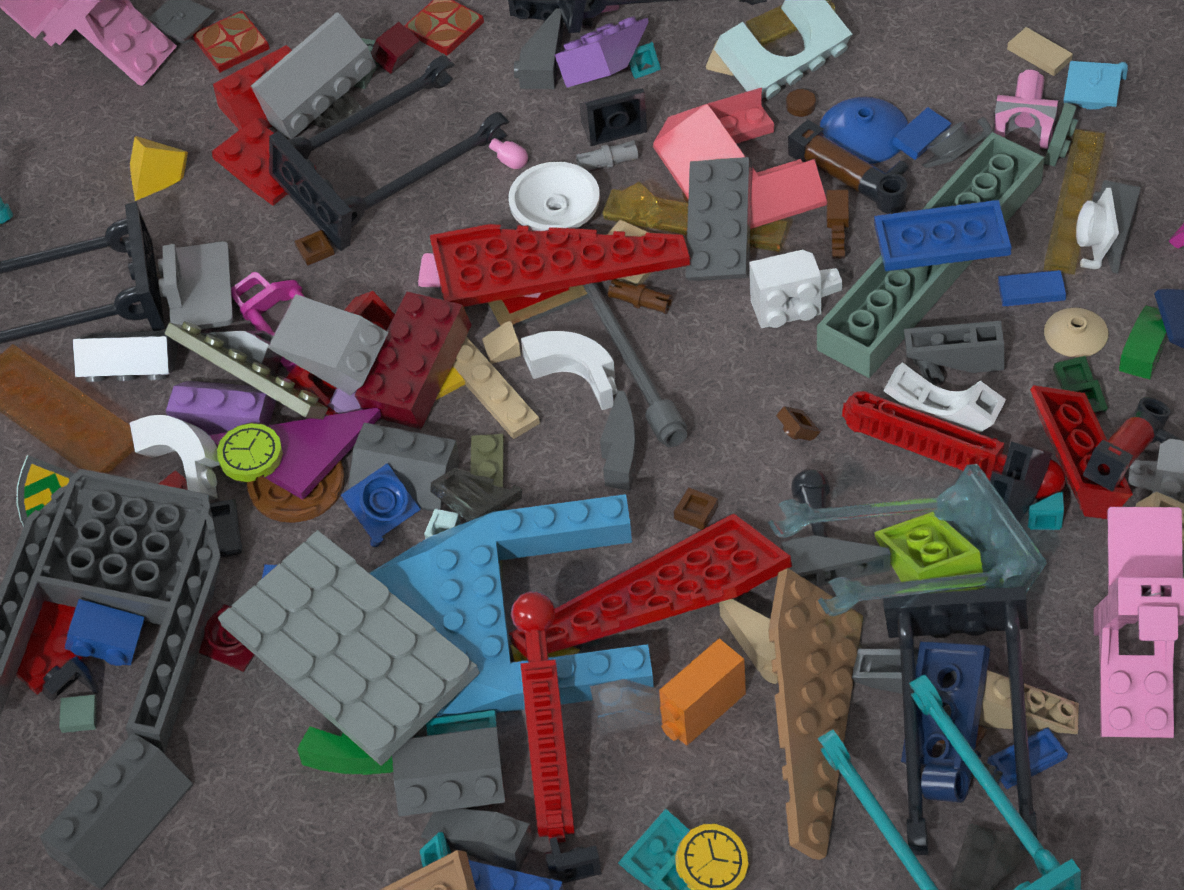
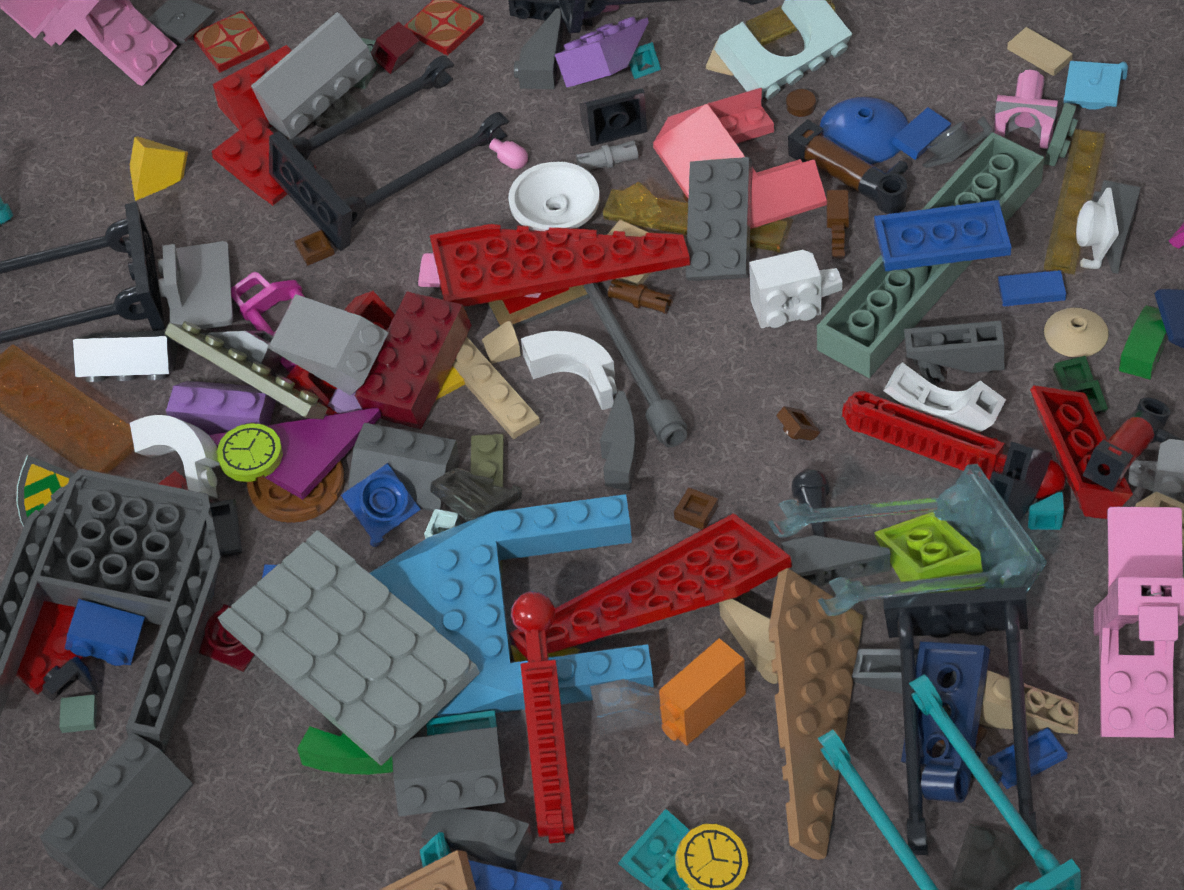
black bracket [545,837,602,884] -> none

